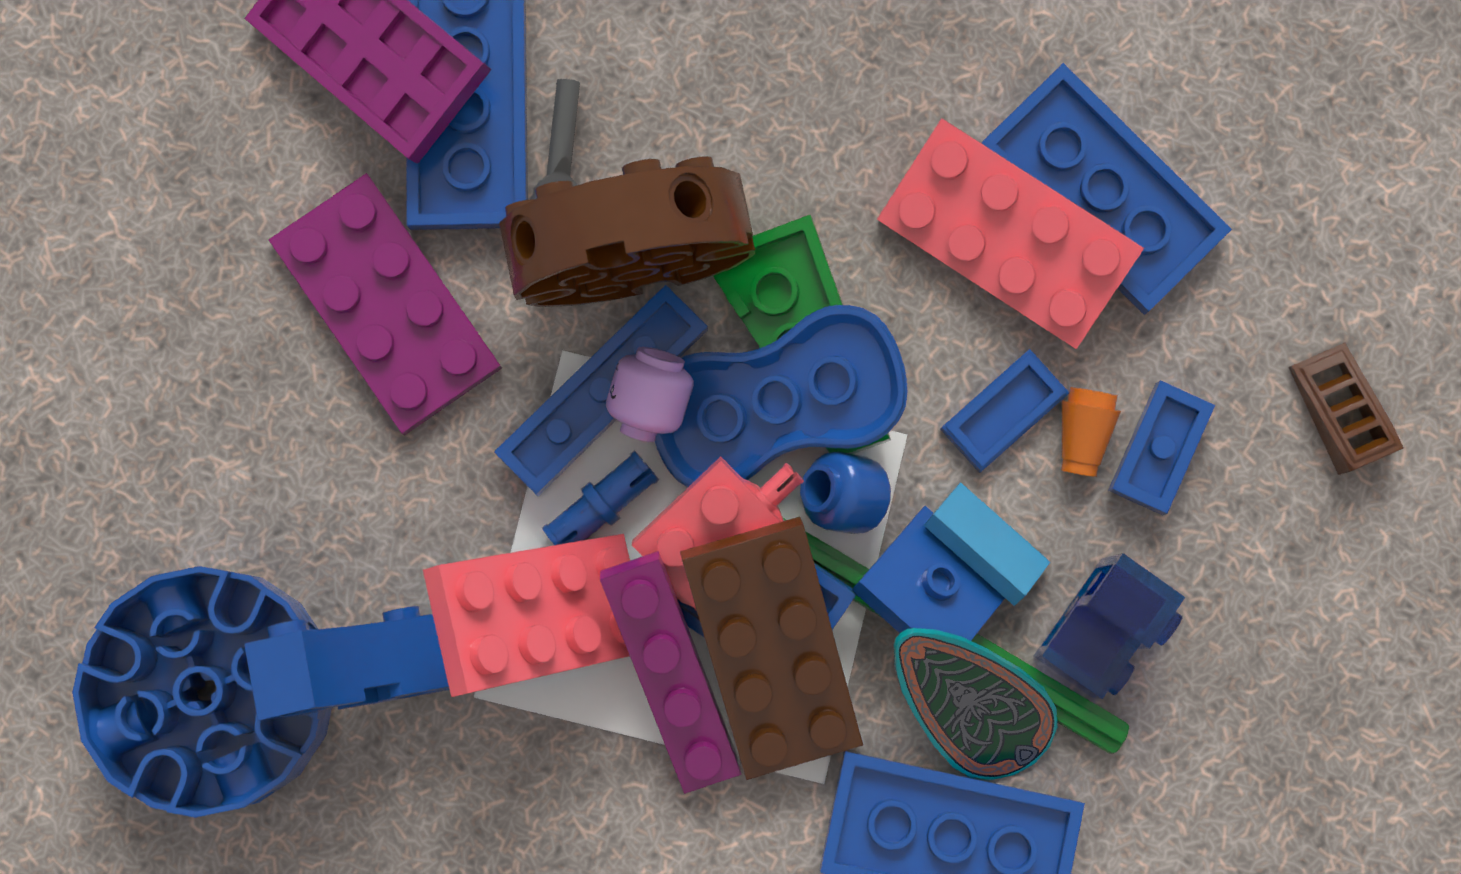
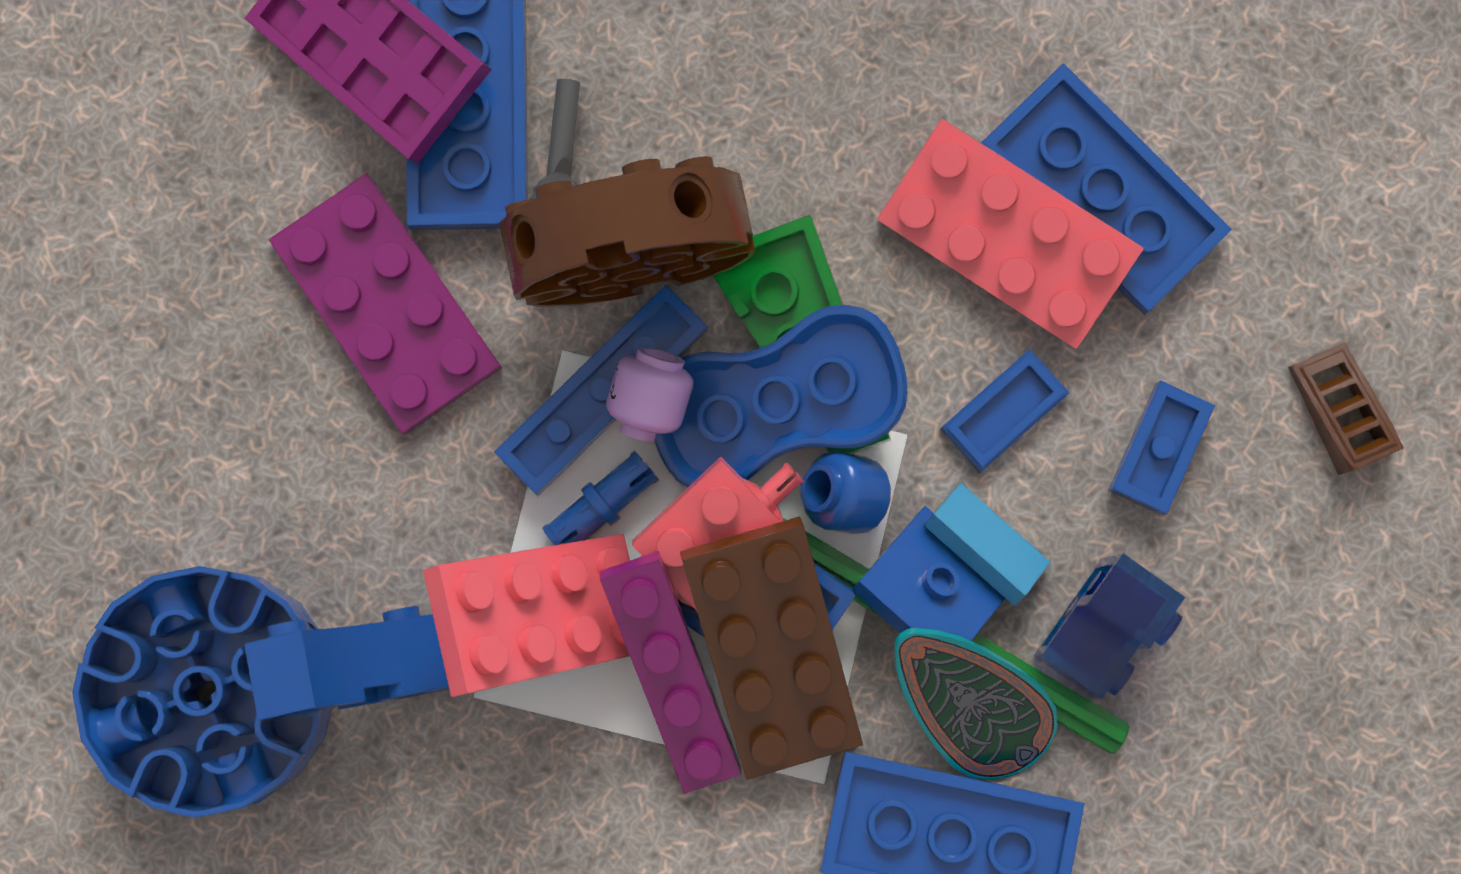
orange cone [1061,387,1121,477] -> none

